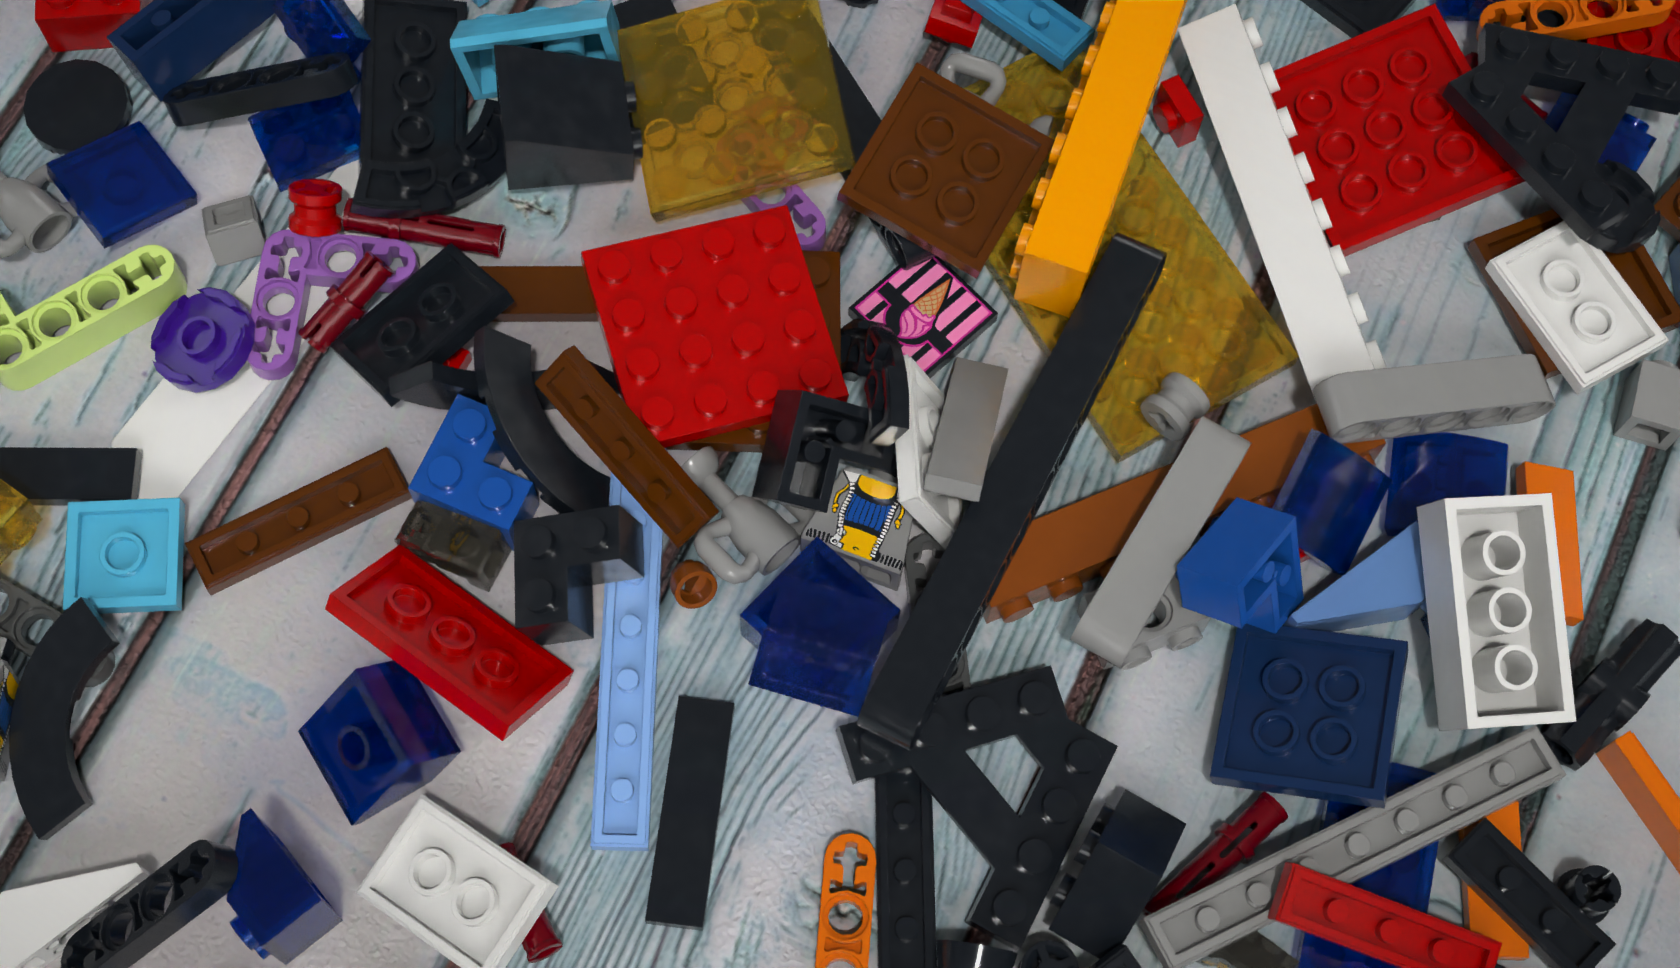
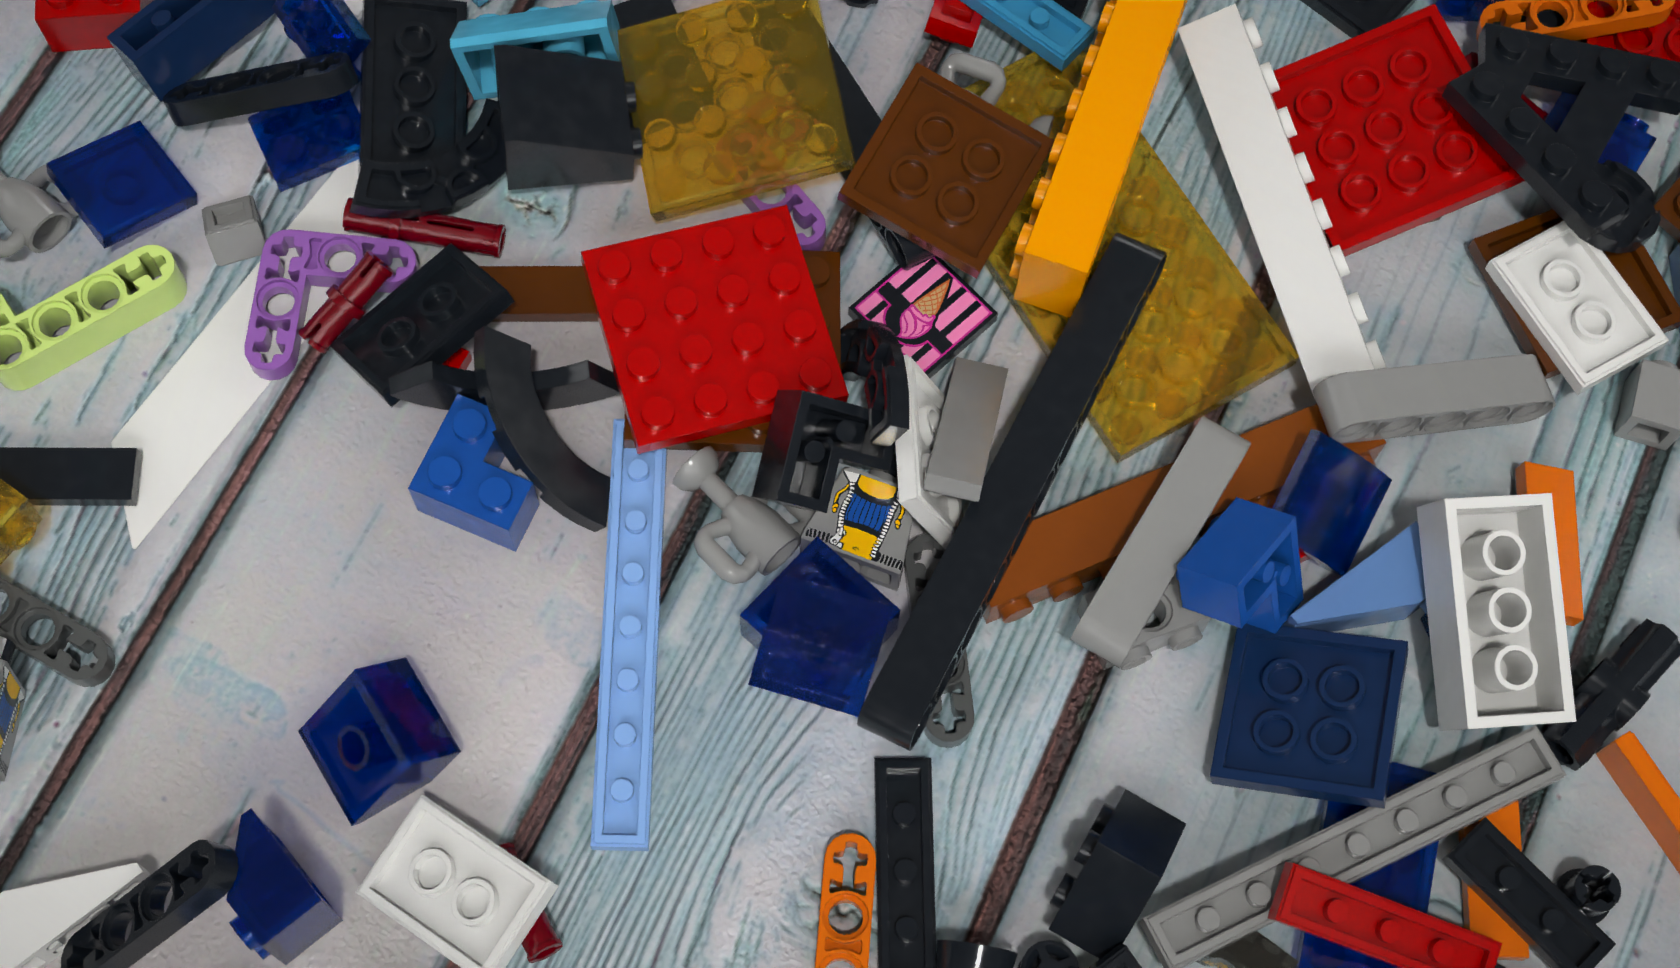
black tile [9,597,120,840] -> none
black tile [23,59,132,159] -> none
medium azure plate [63,498,185,614] -> none
dark purple tile [151,287,255,393] -> none
reddish brown tile [185,447,412,595] -> none
red wheel [288,179,342,237] -> none
red plate [325,544,574,741] -> none
clear smoke leg [394,501,512,592] -> none
black brick [514,505,644,646] -> none
reddish brown tile [535,345,720,549] -> none
black tile [645,696,735,931] -> none
dark orange hinge [669,559,717,609] -> none
black plate [836,665,1118,950] -> none
light grey wheel [1140,372,1210,441] -> none
dark red pin [1142,792,1288,917] -> none
red plate [1153,74,1204,148] -> none
clear blue slope [1384,432,1509,536] -> none

